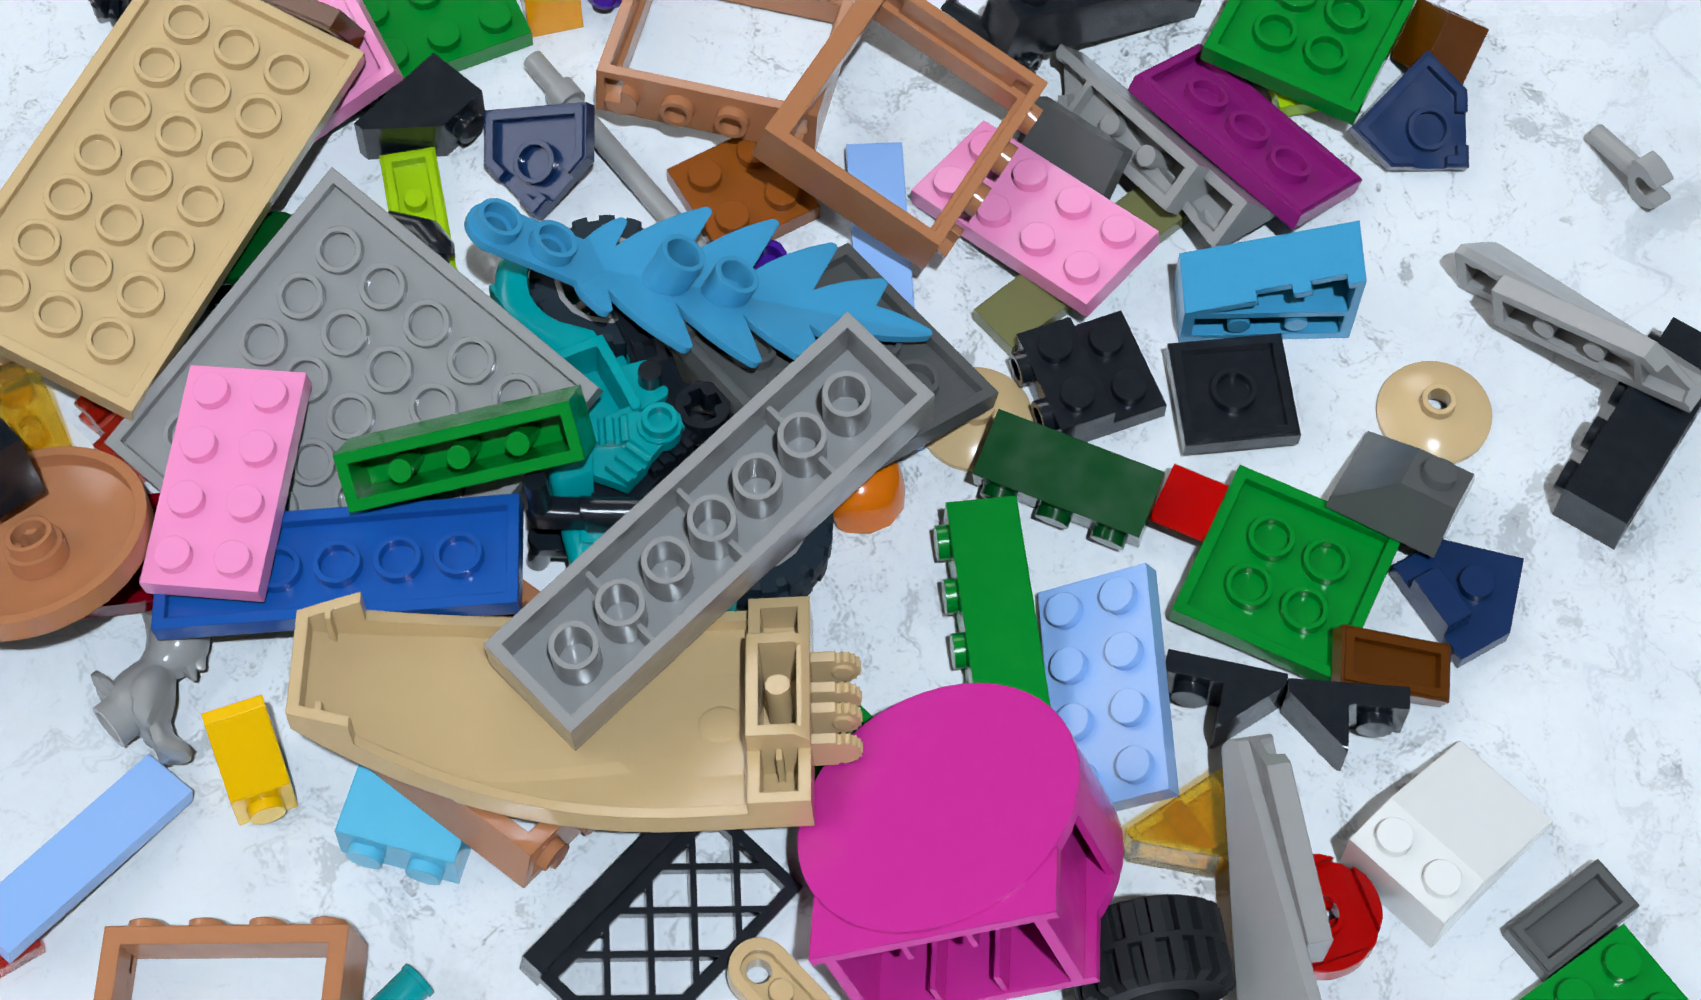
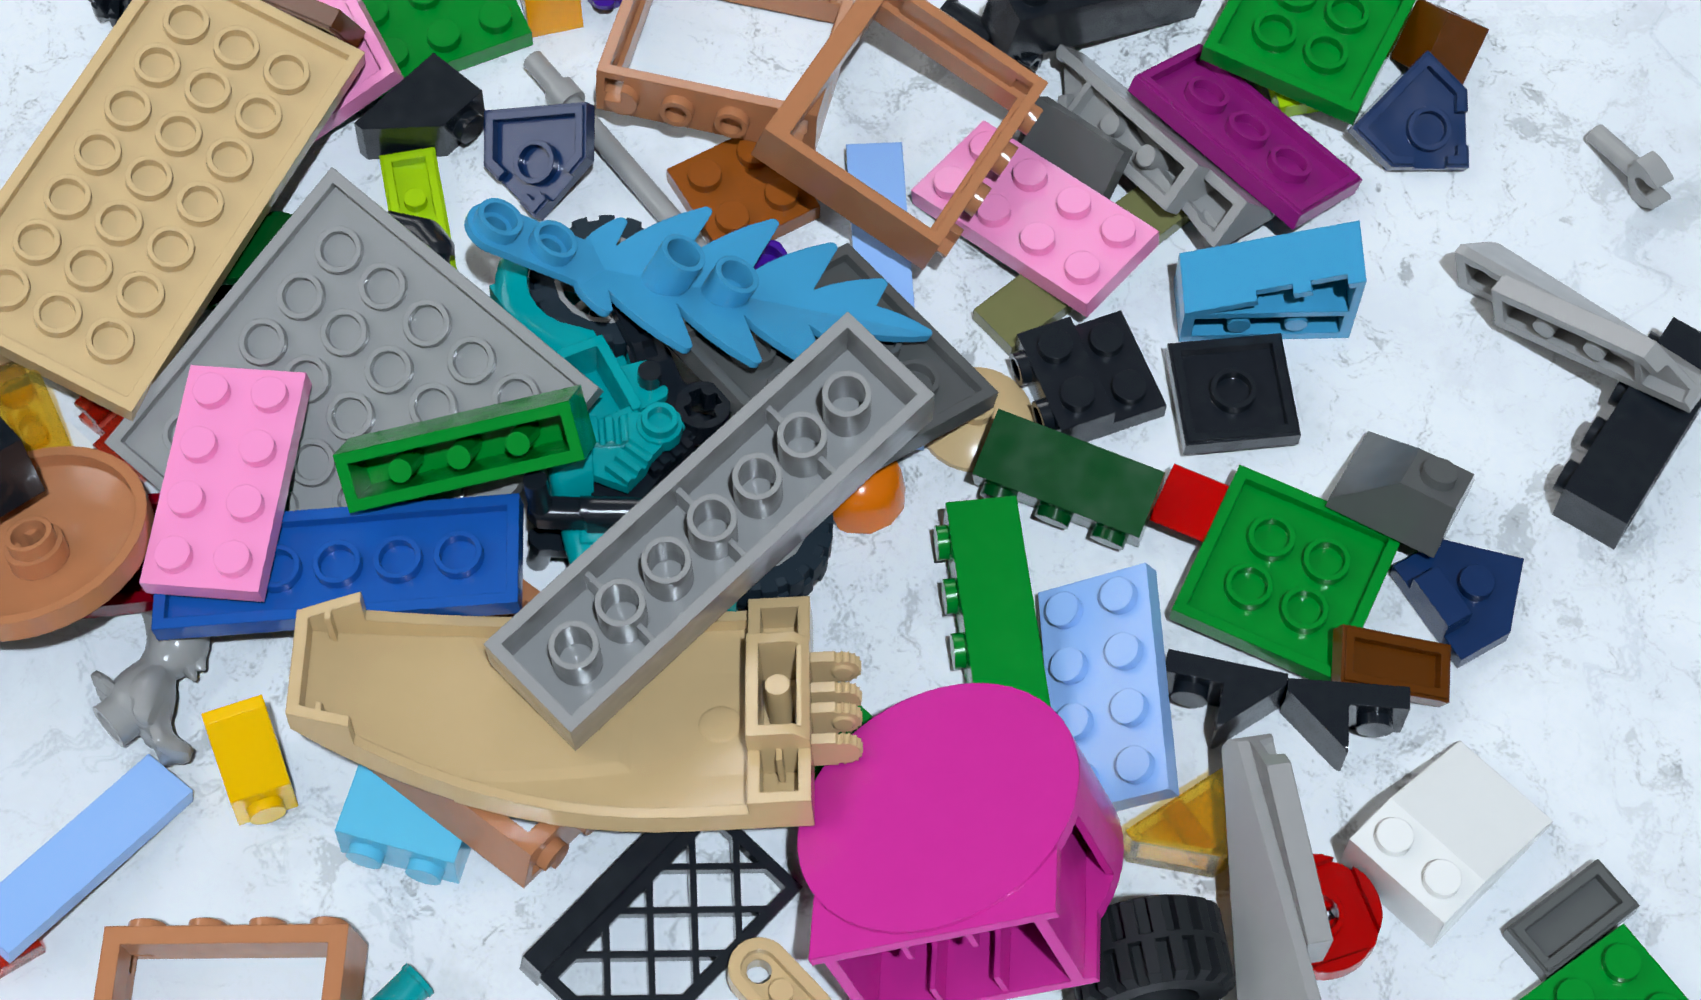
tan dish [1376,361,1492,464] -> none

